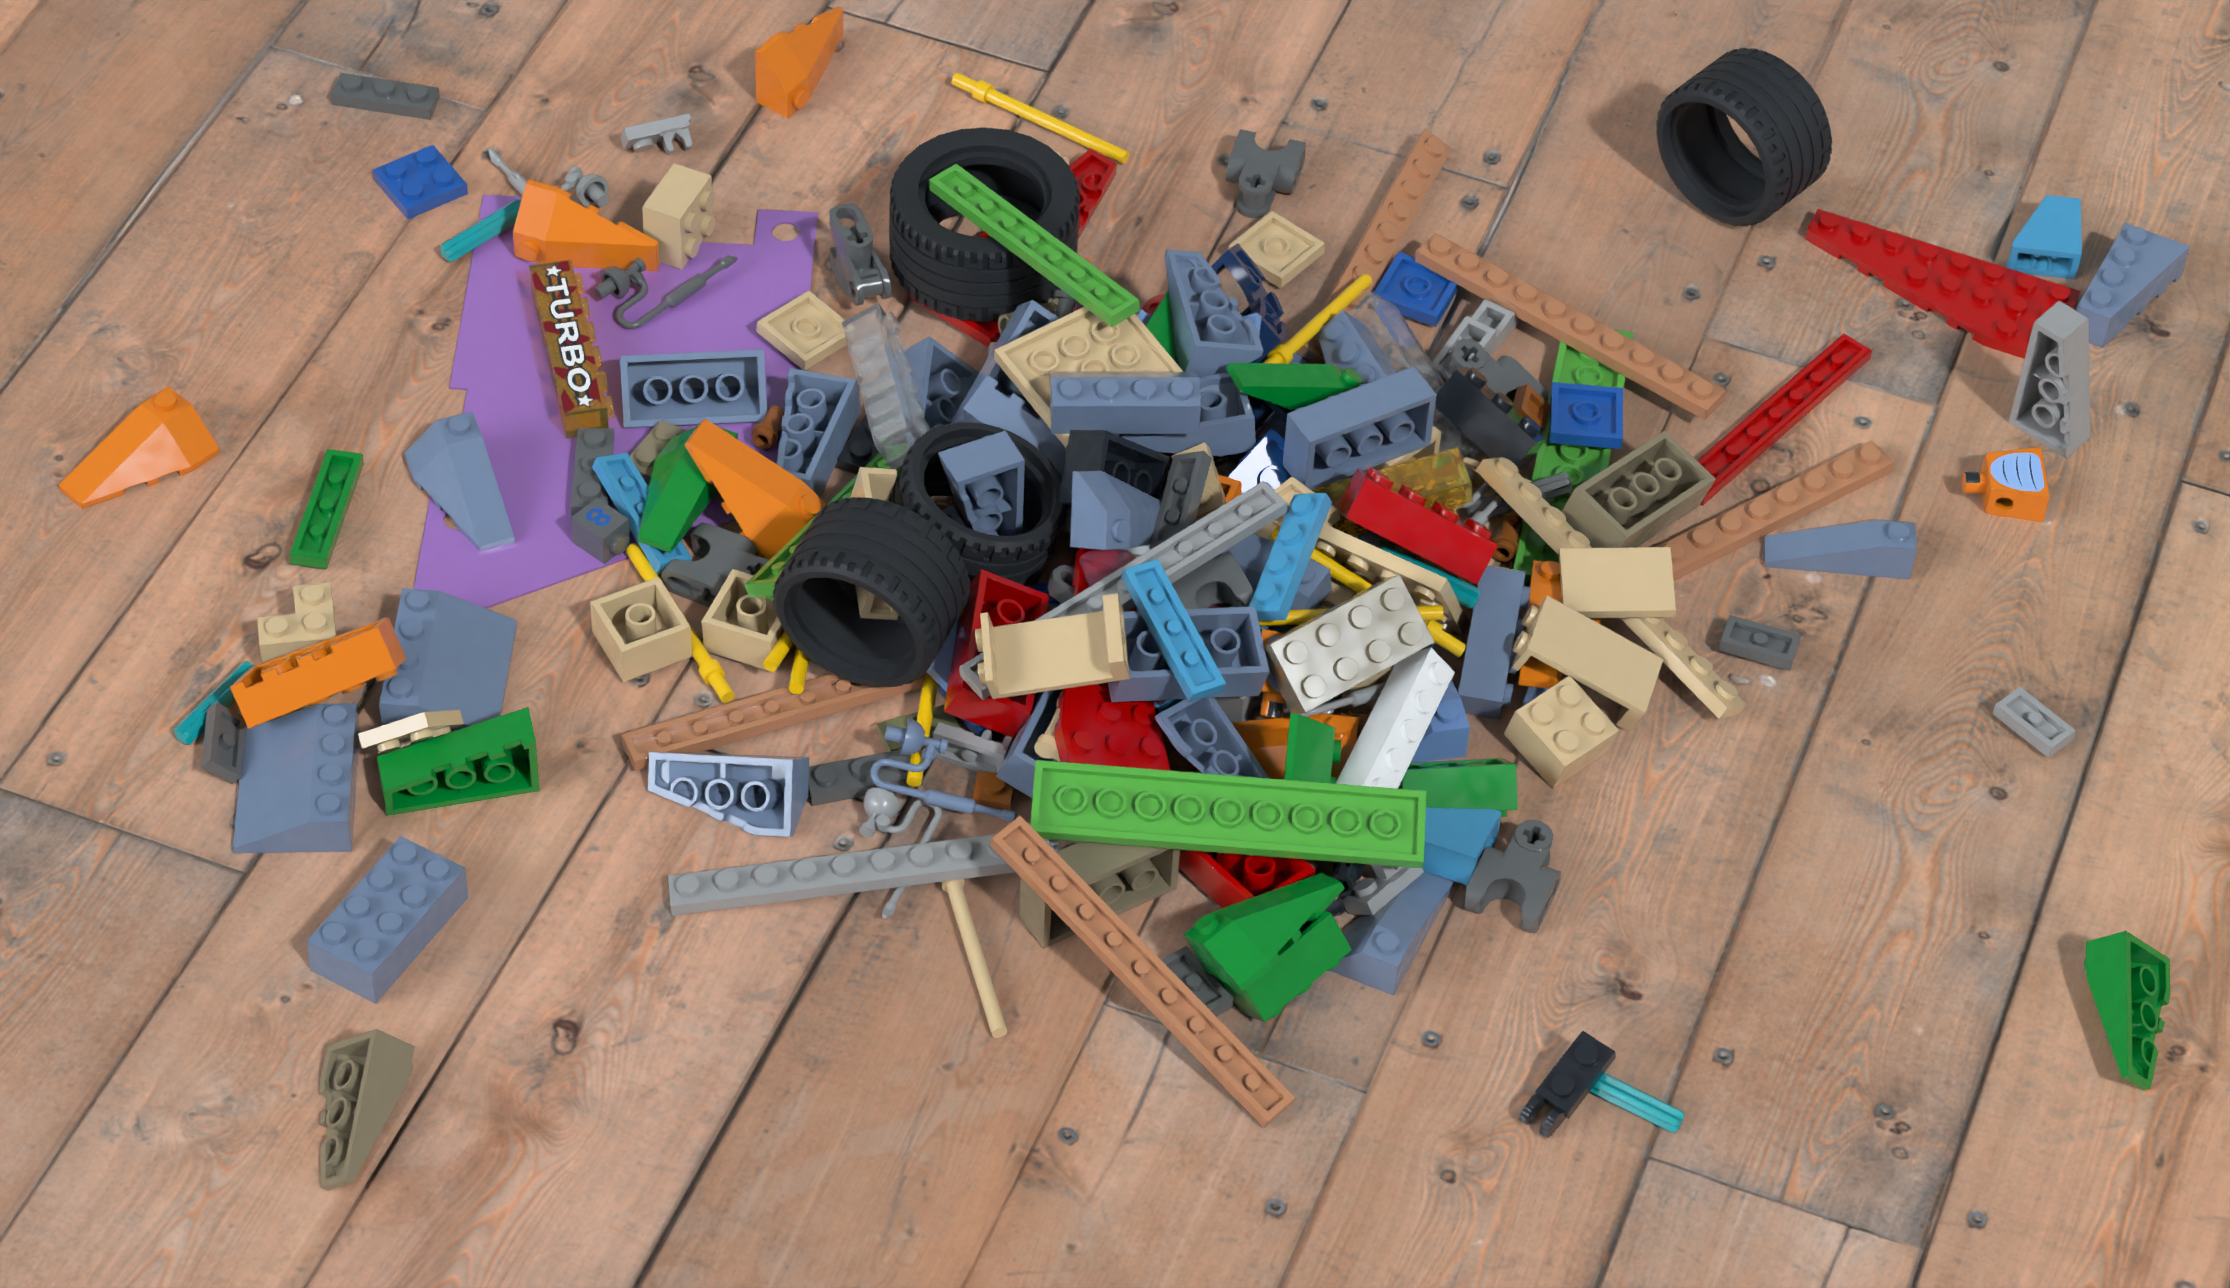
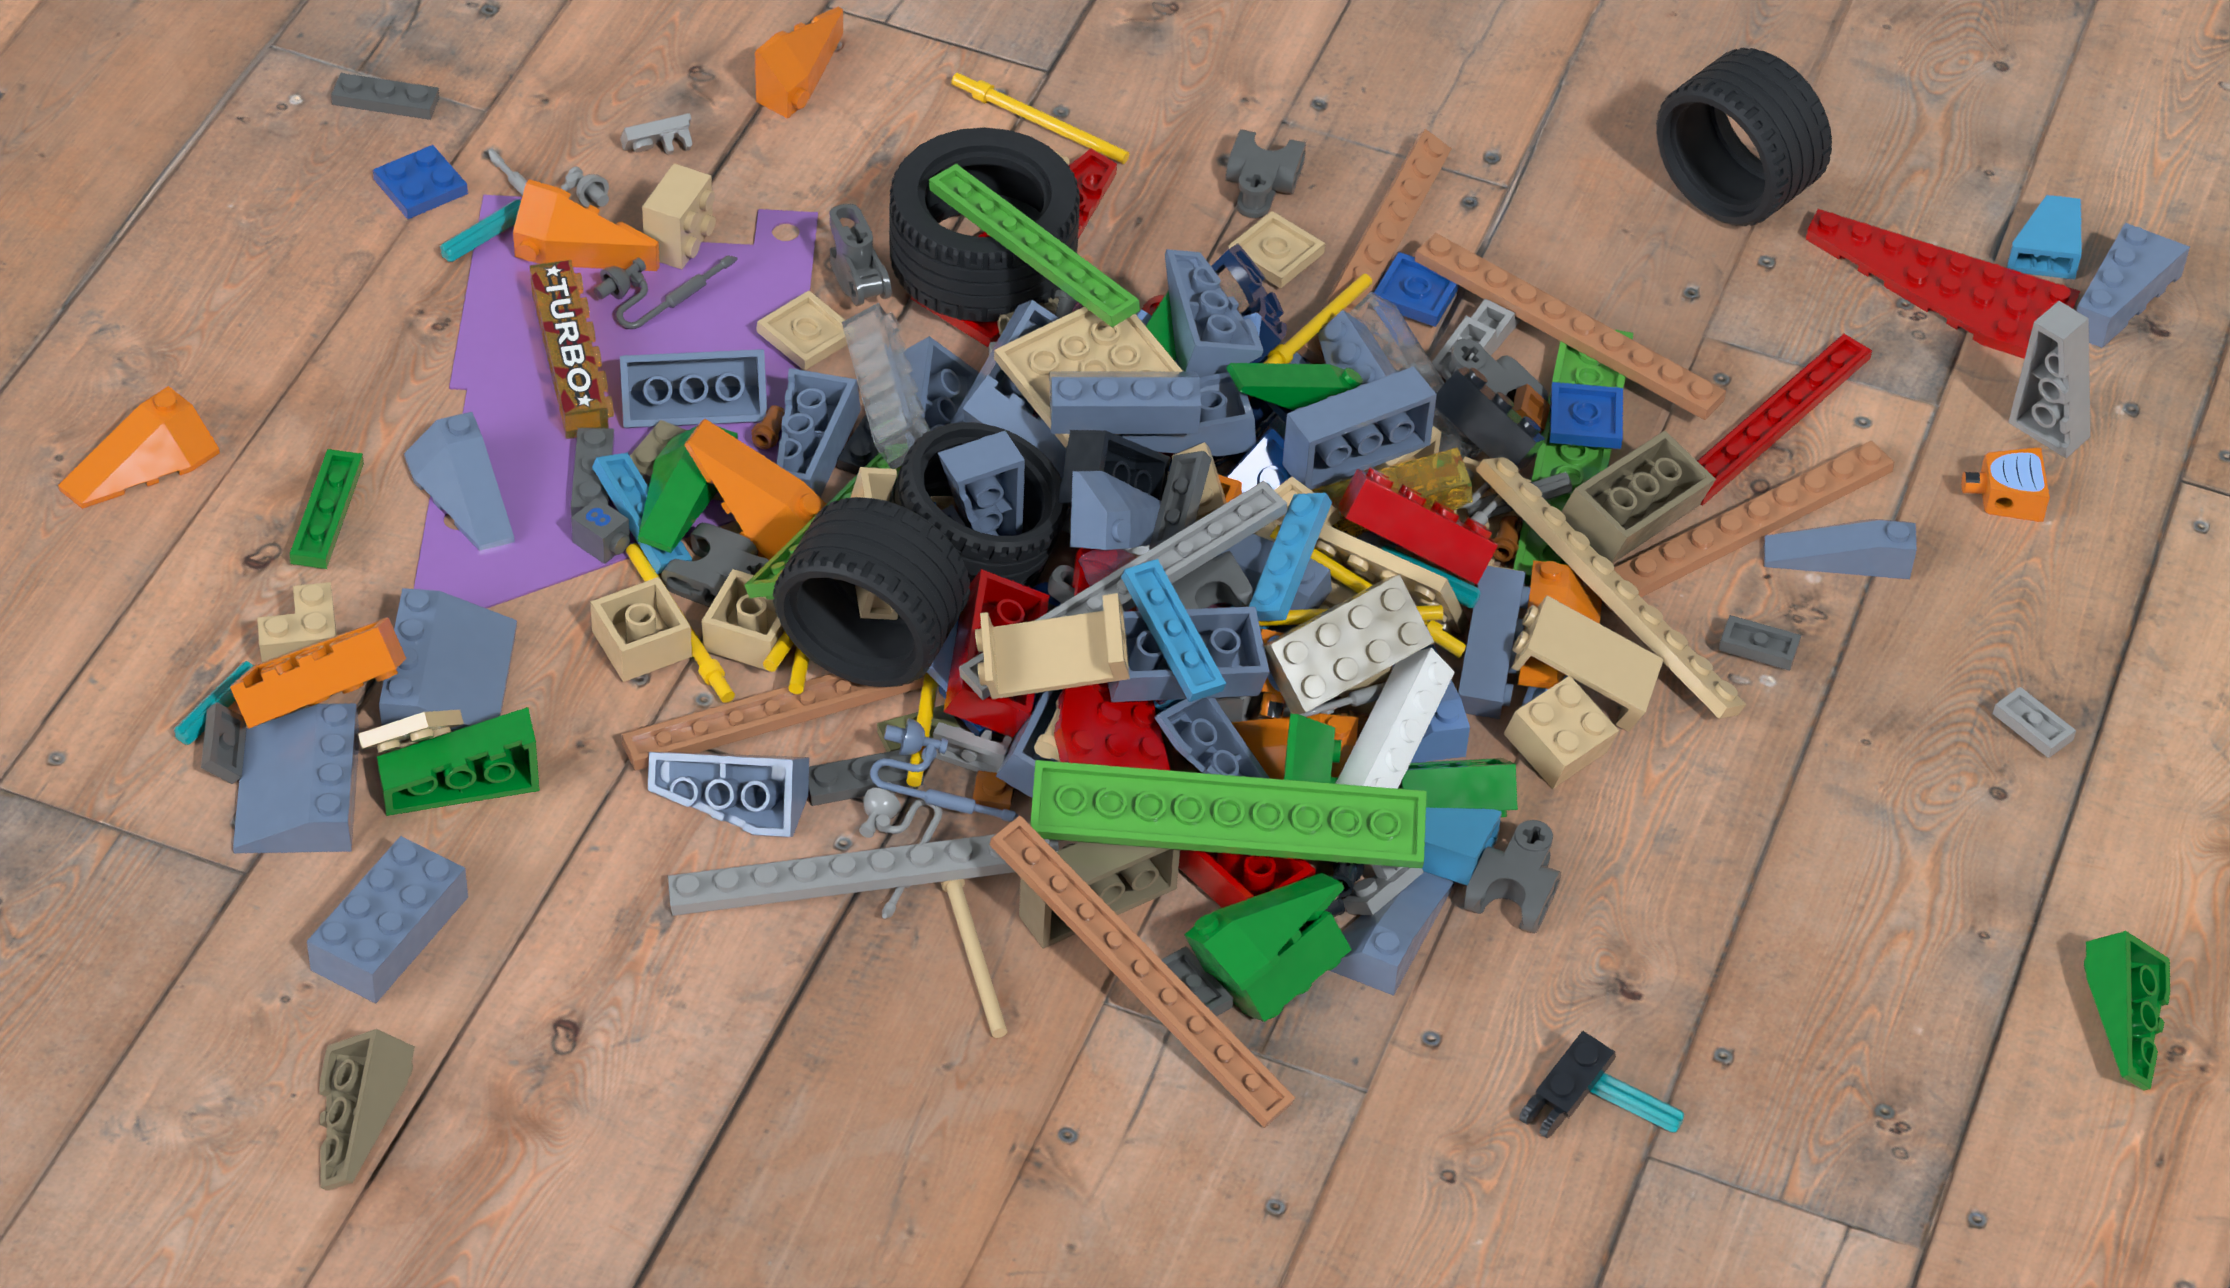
tan tile [1559,547,1676,618] -> none

